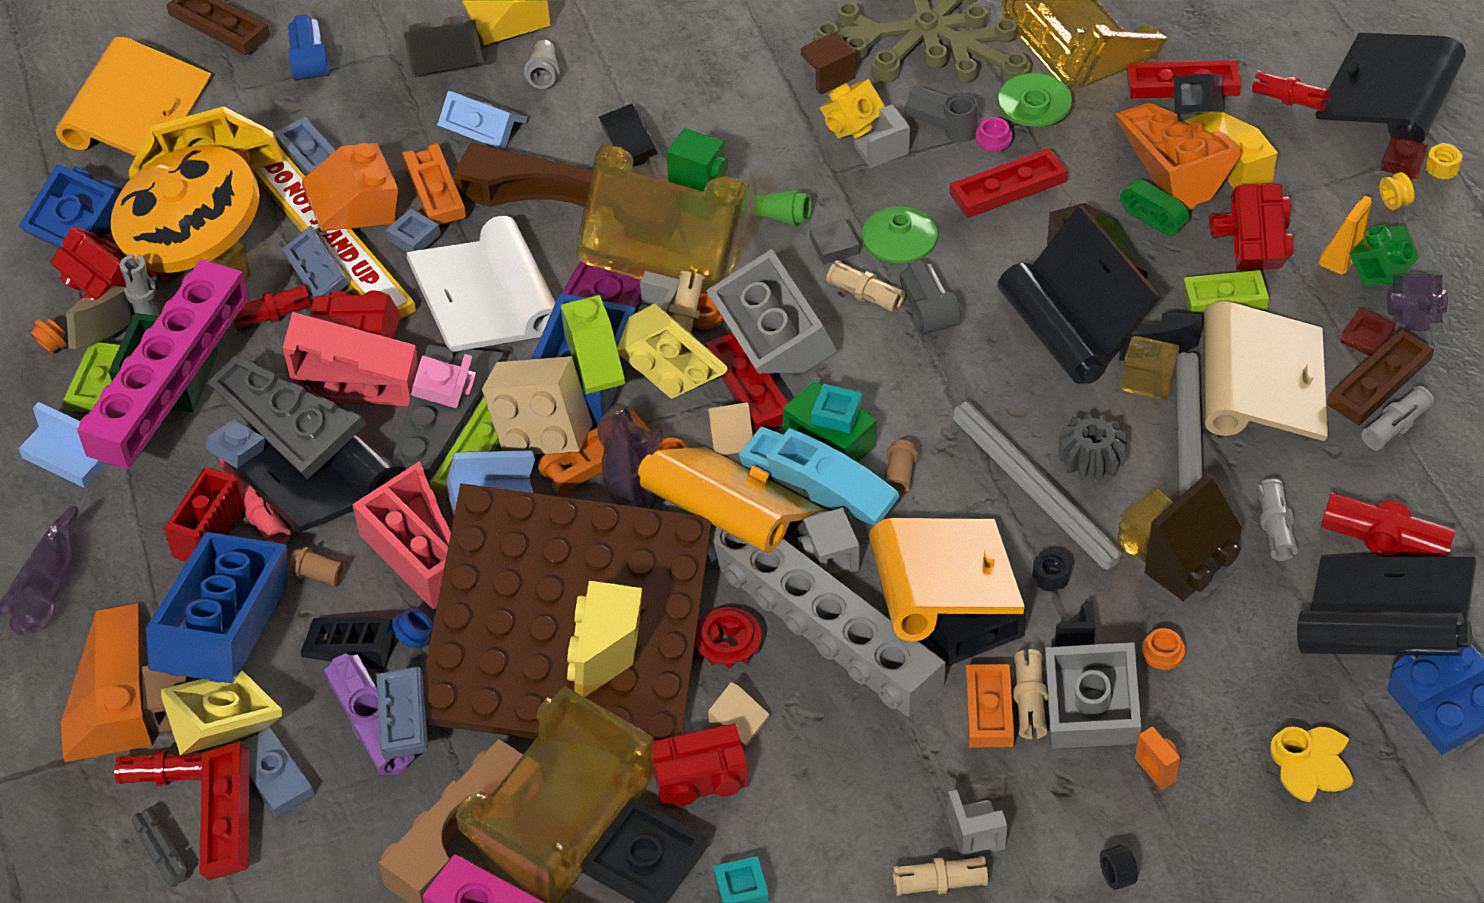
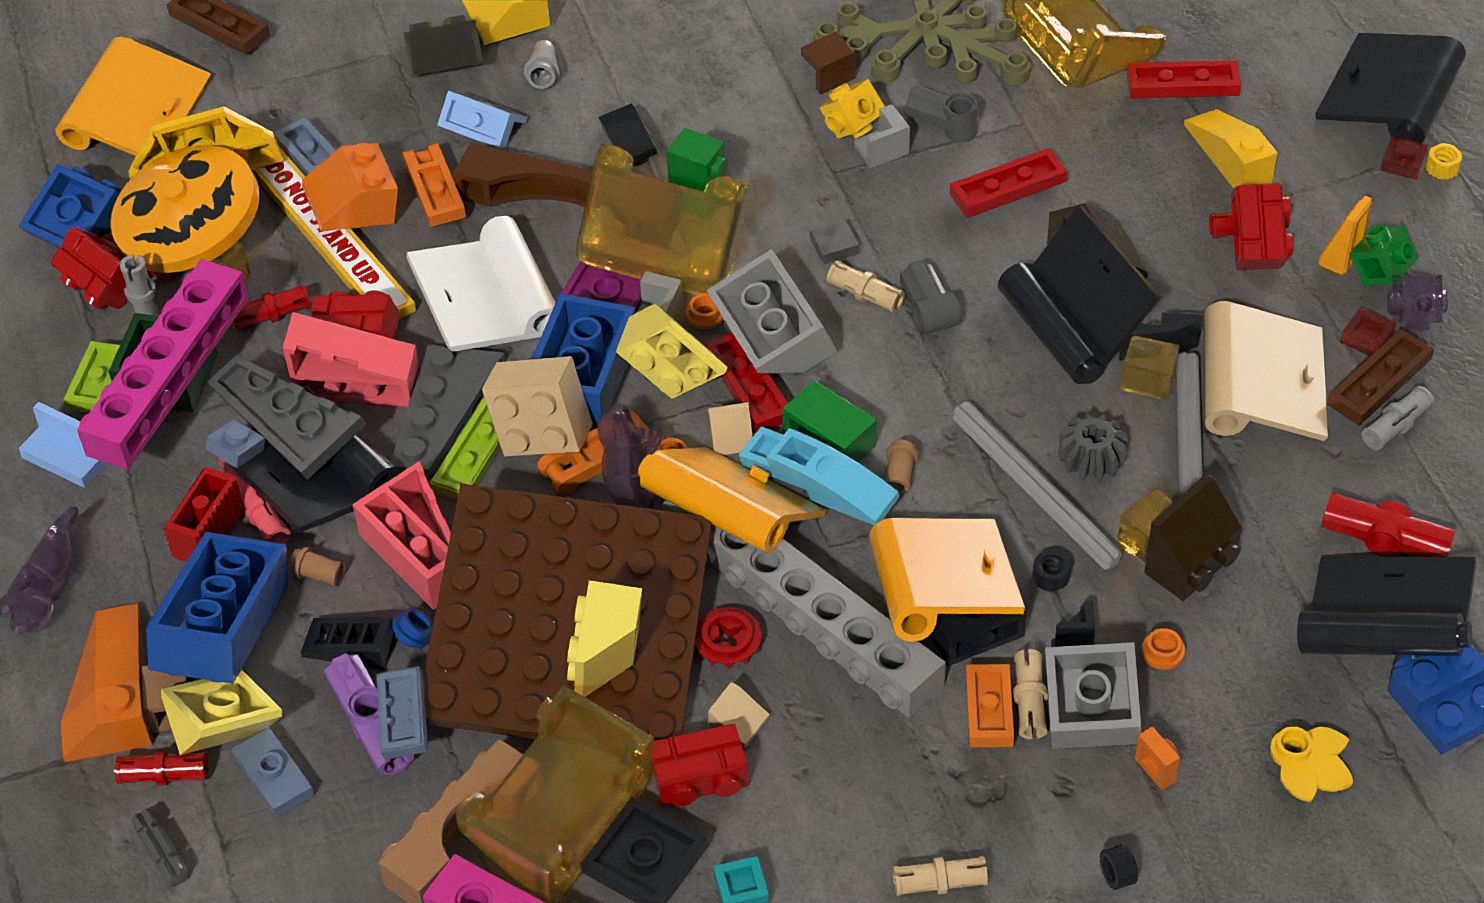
orange plate [29,319,67,354] -> none
dark tan slope [66,286,130,349] -> none
red plate [199,741,250,881] -> none
sand blue plate [282,225,350,297] -> none
blue piece [288,15,329,80] -> none
sand blue plate [385,209,441,252] -> none
bright pink bracket [411,354,476,409] -> none
light blue panel [446,451,535,517] -> none
lime slope [561,295,625,394] -> none
tan pin [668,270,705,334] -> none
bright green cone [753,189,812,227] -> none
light grey brick [798,508,859,578] -> none
teal plate [811,384,863,433] -> none
bright green dish [862,206,938,264] -> none
light grey panel [946,790,1007,859] -> none
dark pink plate [975,117,1012,151] -> none
bright green dish [998,73,1072,127] -> none
orange wedge [1115,102,1241,210] -> none
green beam [1120,179,1189,236] -> none
black brick [1174,74,1223,114] -> none
lime plate [1182,270,1269,315] -> none
red pin [1252,71,1330,112] -> none
light grey pin [1256,478,1298,561] -> none
yellow bush [1379,172,1415,210] -> none

